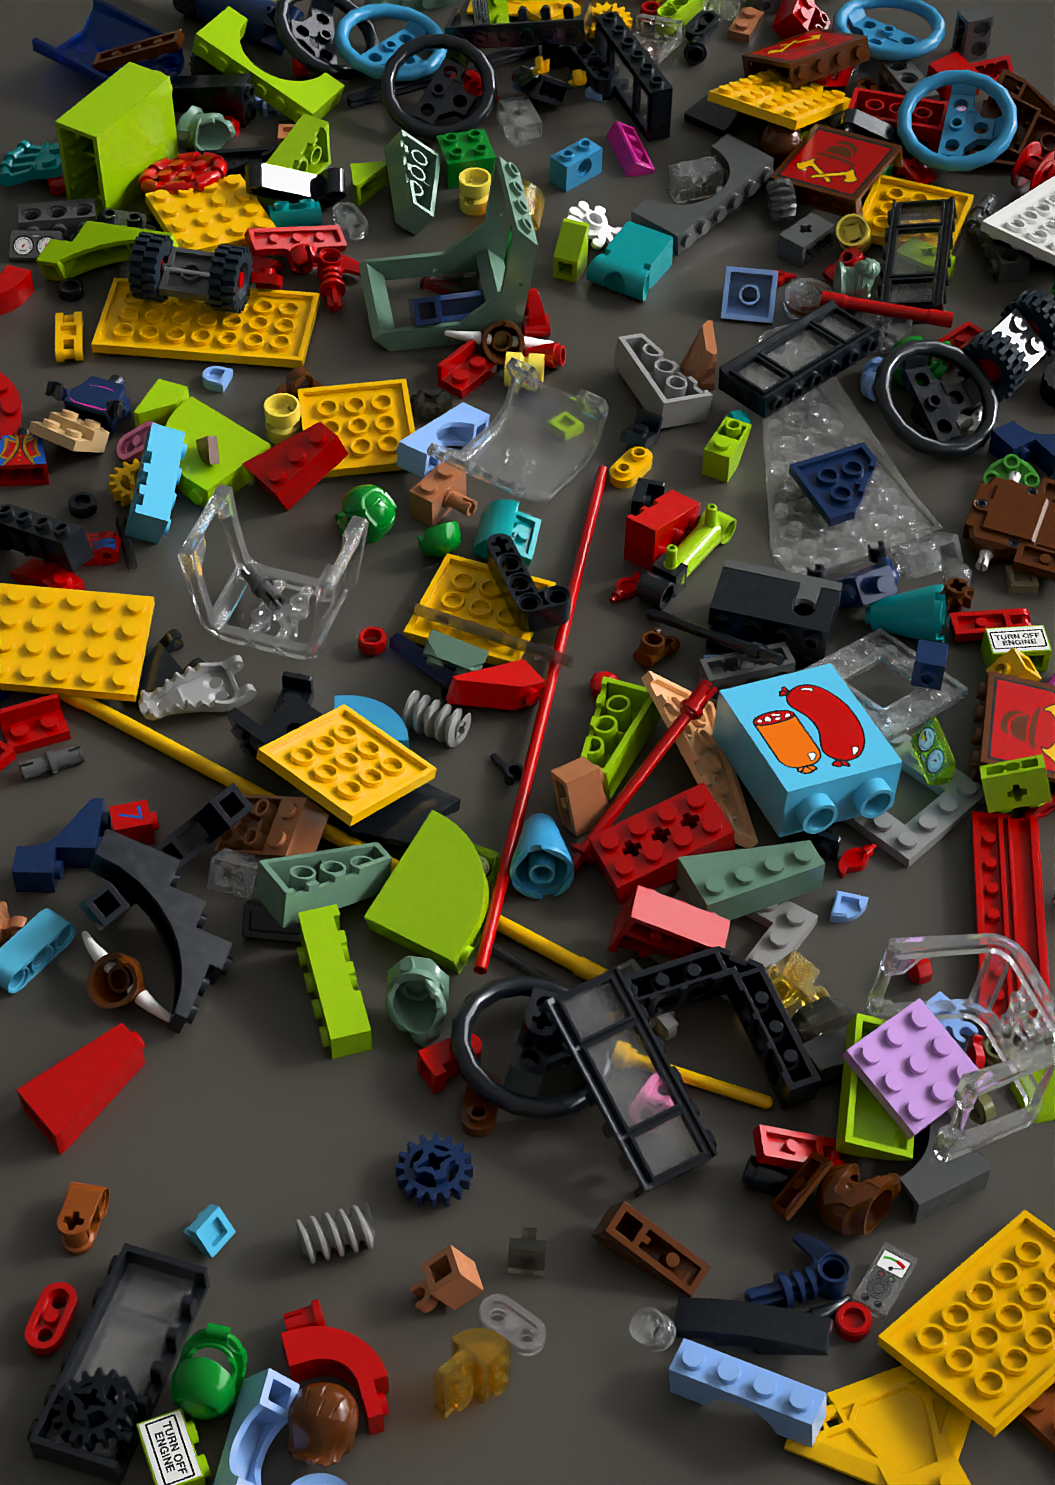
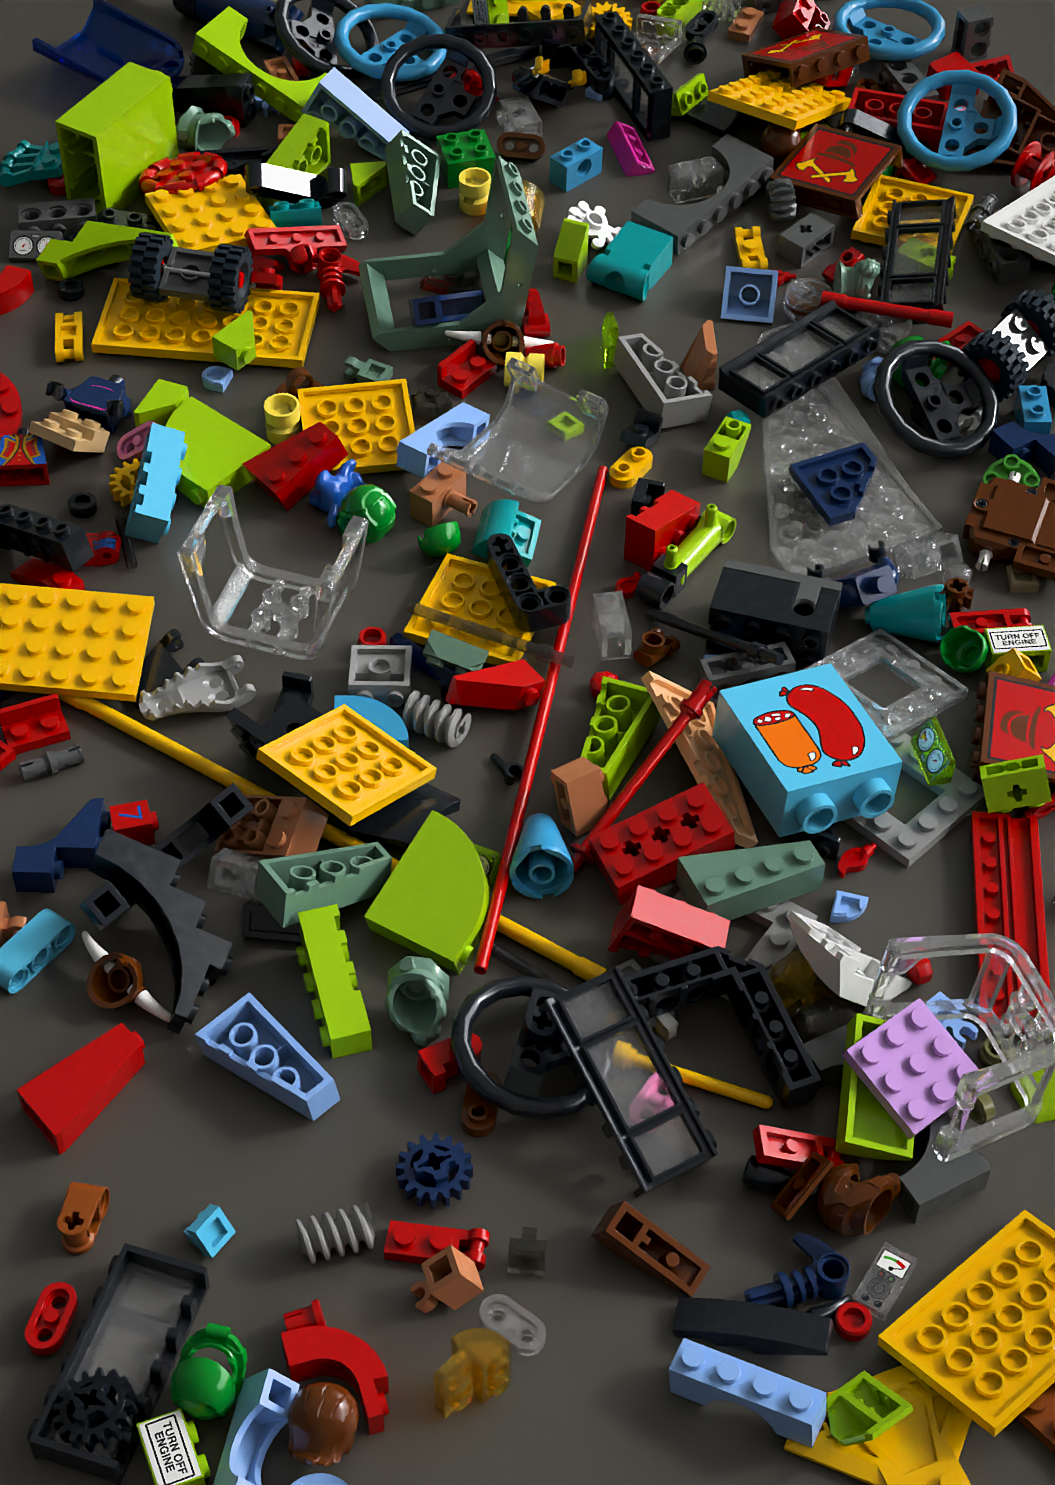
reddish brown plate [92,29,185,73] -> none
tile [196,436,220,465] -> none
dark grey pin [240,563,285,611] -> none
clear wheel [630,1307,676,1352] -> none
light yellow wheel [836,213,872,254] -> none
dark blue brick [910,639,949,690] -> none
red piece [966,1034,985,1073] -> none
none -> light blue wedge [195,992,341,1121]
none -> lime slope [212,310,256,371]
none -> nougat plate [263,56,300,81]
none -> wedge [301,67,409,161]
none -> blue animal [309,459,366,529]
none -> sand green plate [344,356,393,383]
none -> light grey plate [348,645,412,708]
none -> red plate [384,1220,490,1271]
none -> reddish brown plate [497,132,546,161]
none -> clear brick [592,591,632,661]
none -> clear neon green slope [601,311,619,368]
none -> lime bracket [671,73,709,116]
none -> yellow plate [733,226,768,270]
none -> white wedge [788,911,913,1010]
none -> lime slope [826,1370,914,1446]
none -> green hair [939,625,989,674]
none -> dark azure brick [1014,385,1052,434]

